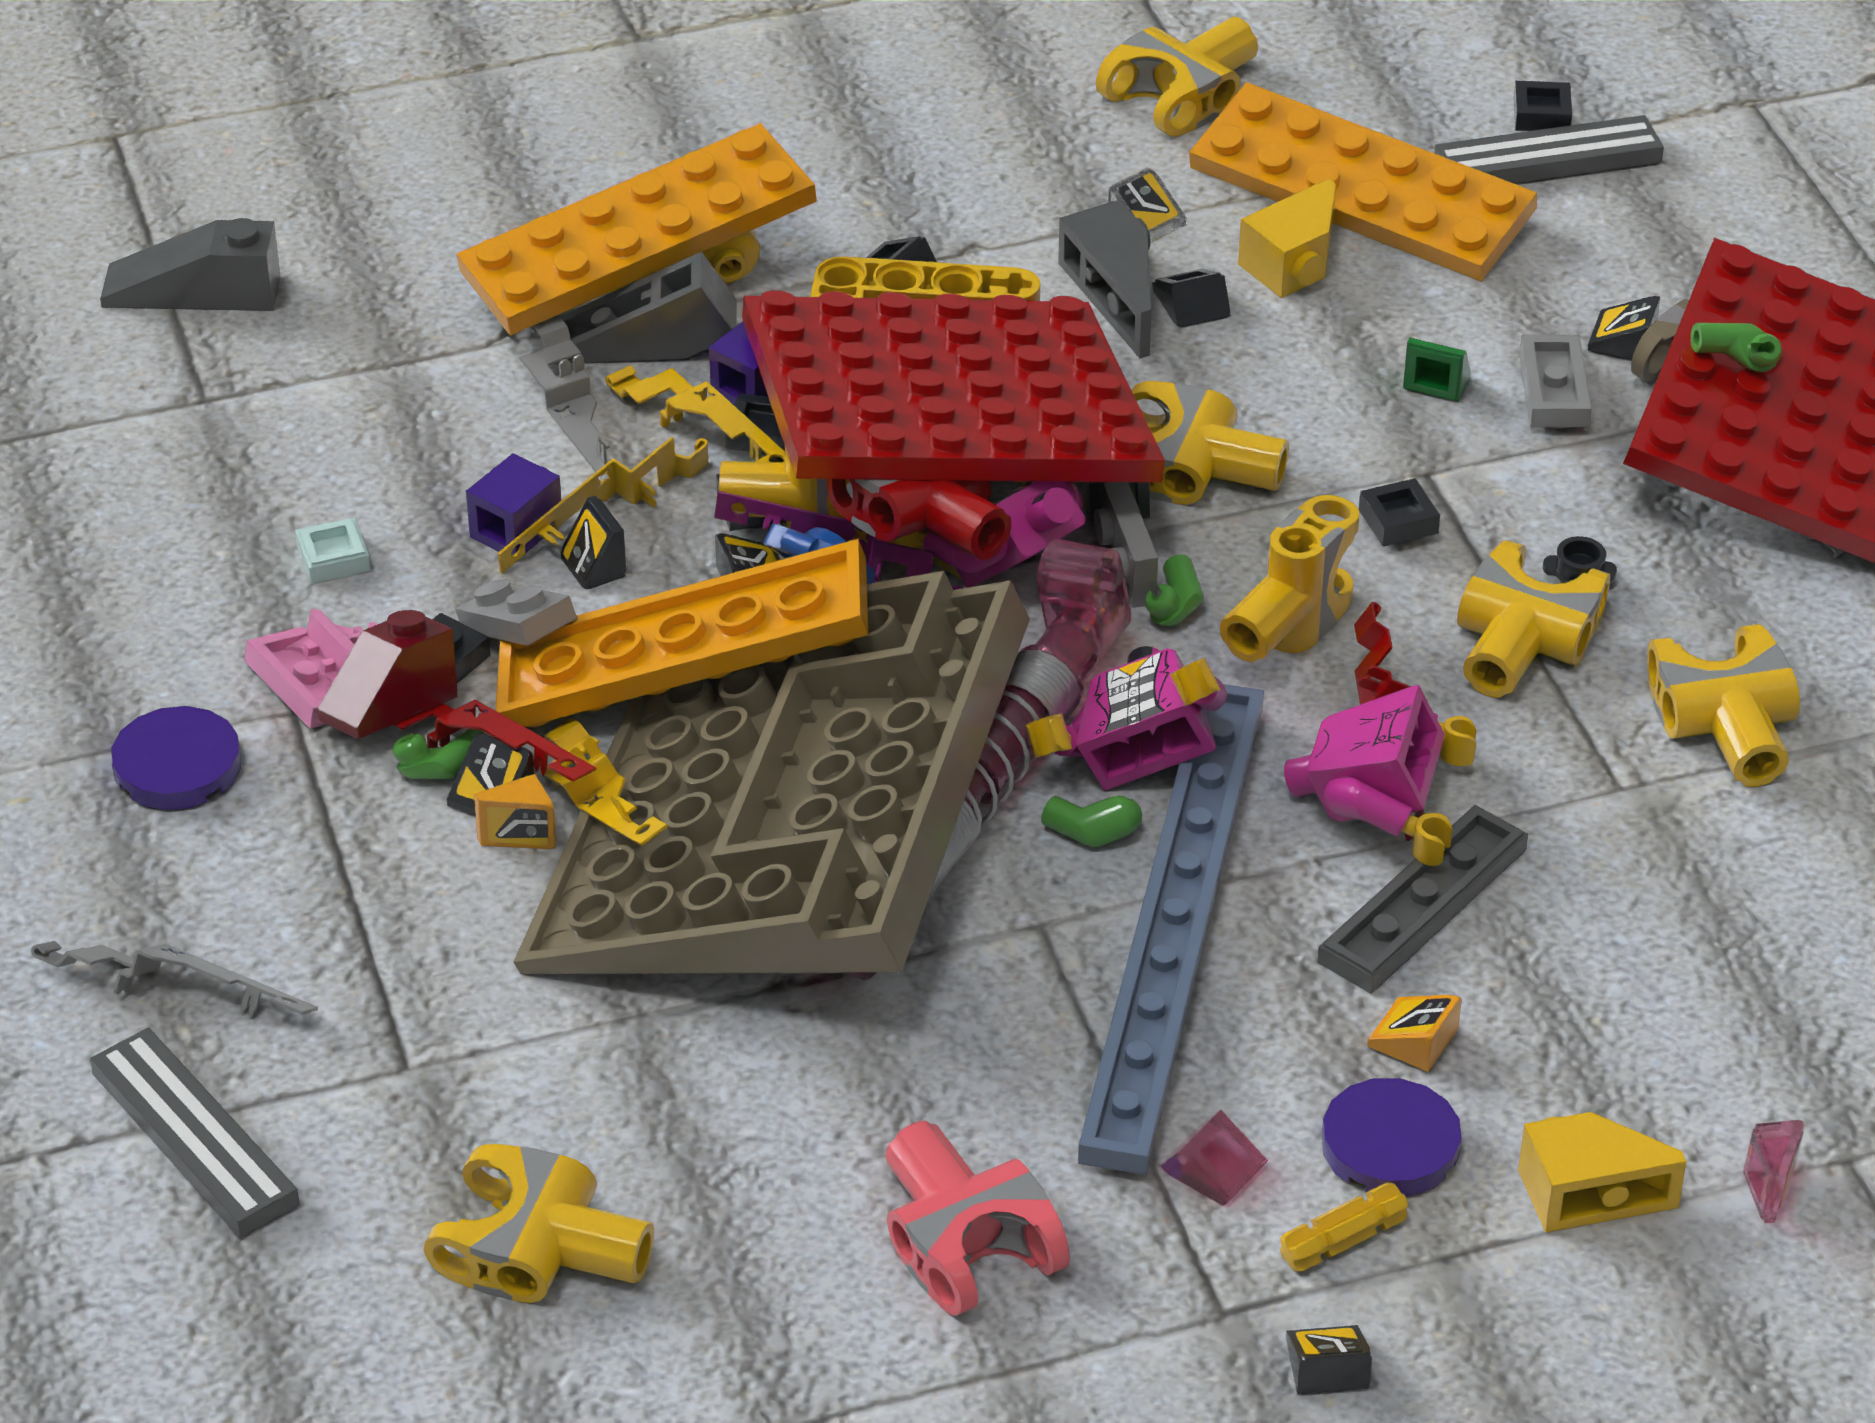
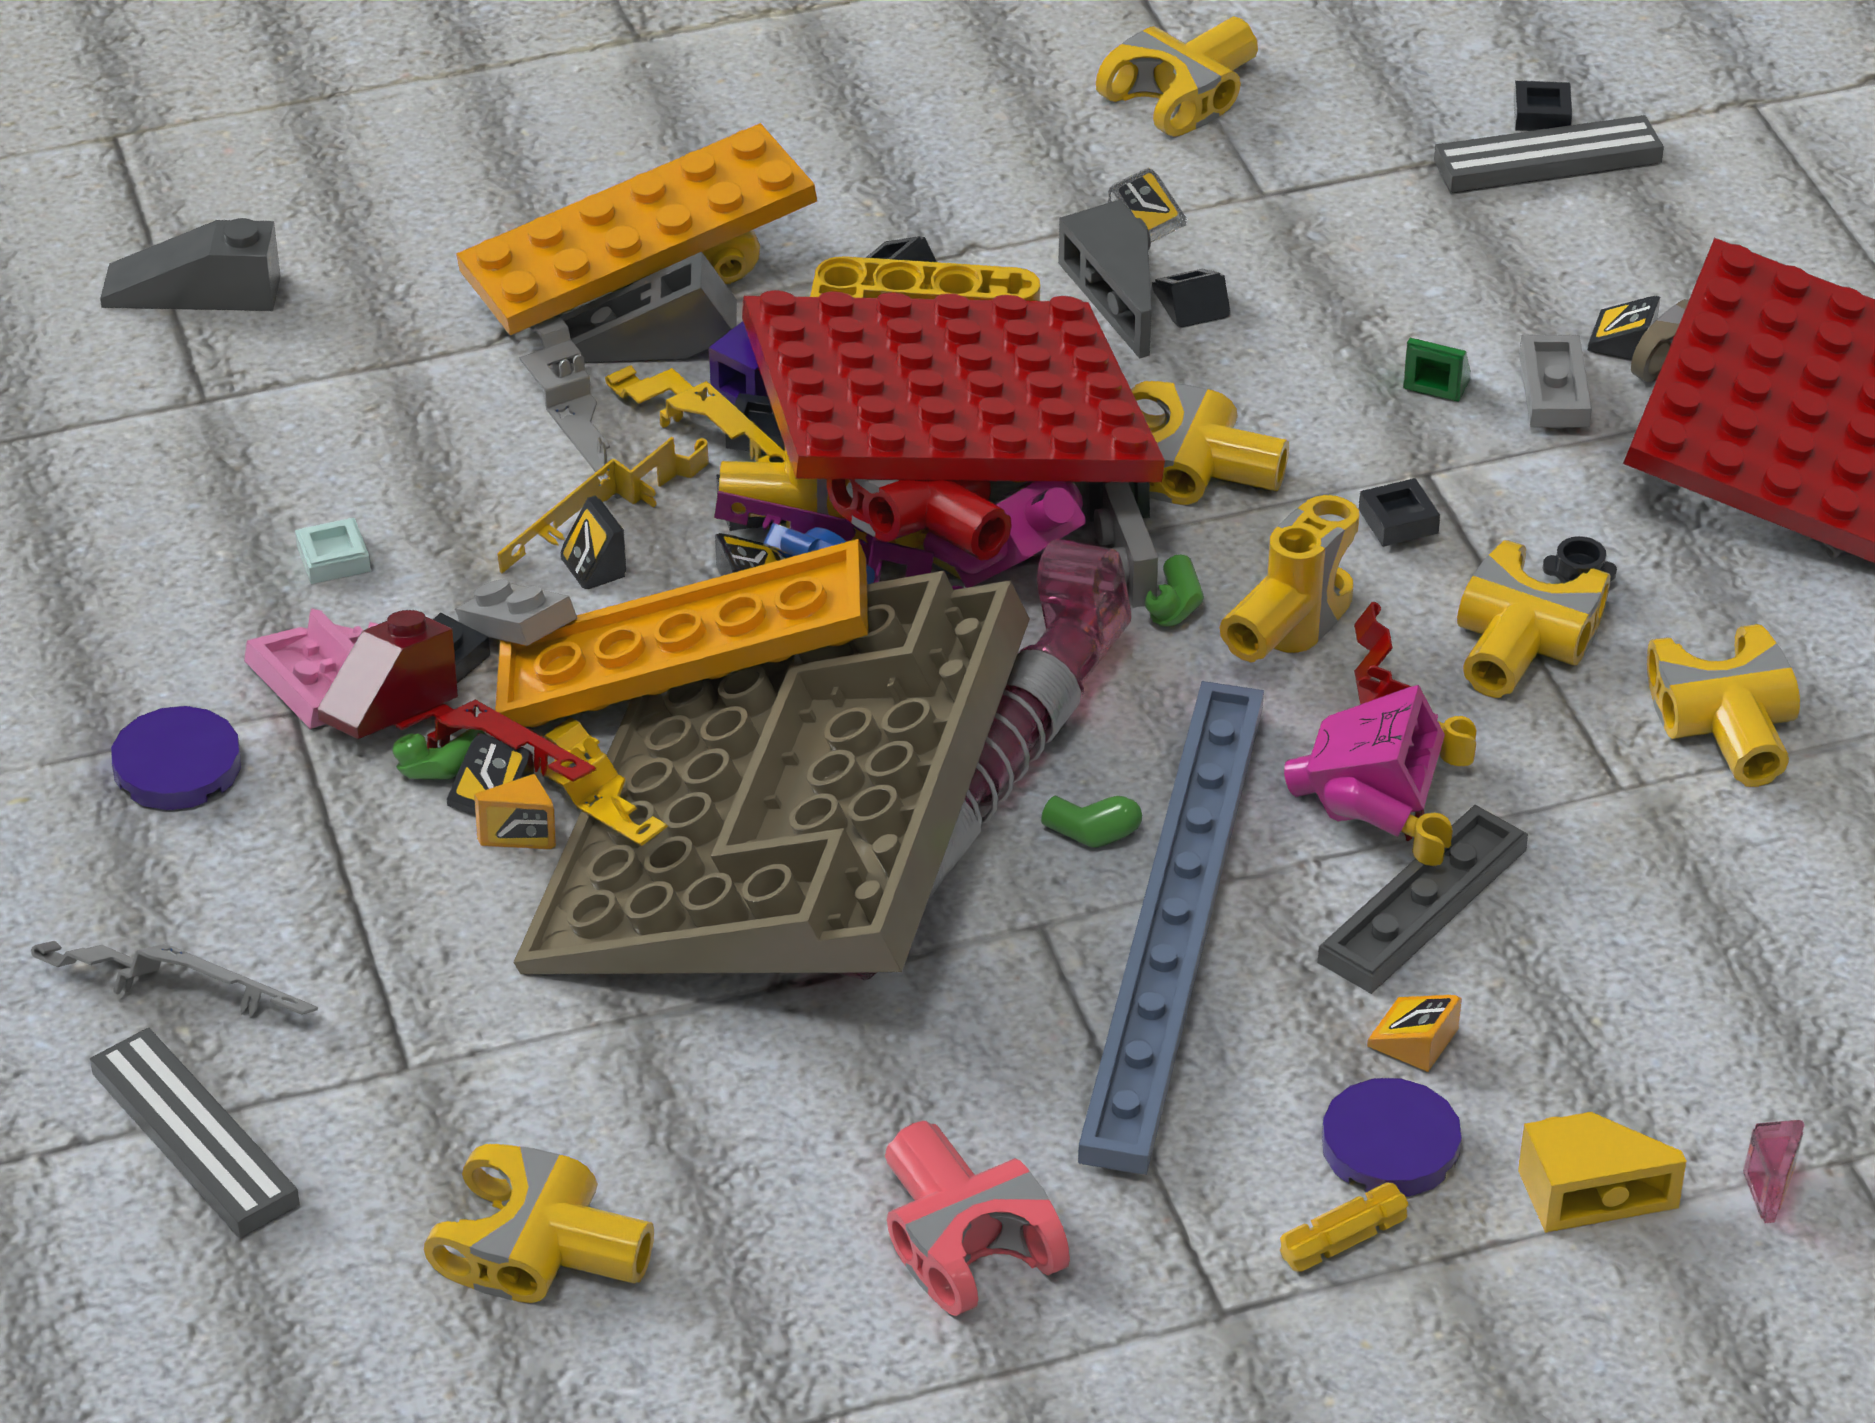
dark purple brick [466,453,562,555] -> none
dark pink torso [1025,646,1227,791] -> none
clear pink slope [1160,1110,1268,1206] -> none
light orange plate [1189,82,1537,282] -> none
yellow slope [1238,179,1336,298] -> none
black slope [1286,1325,1372,1394] -> none
bright green arm [1691,323,1782,372] -> none

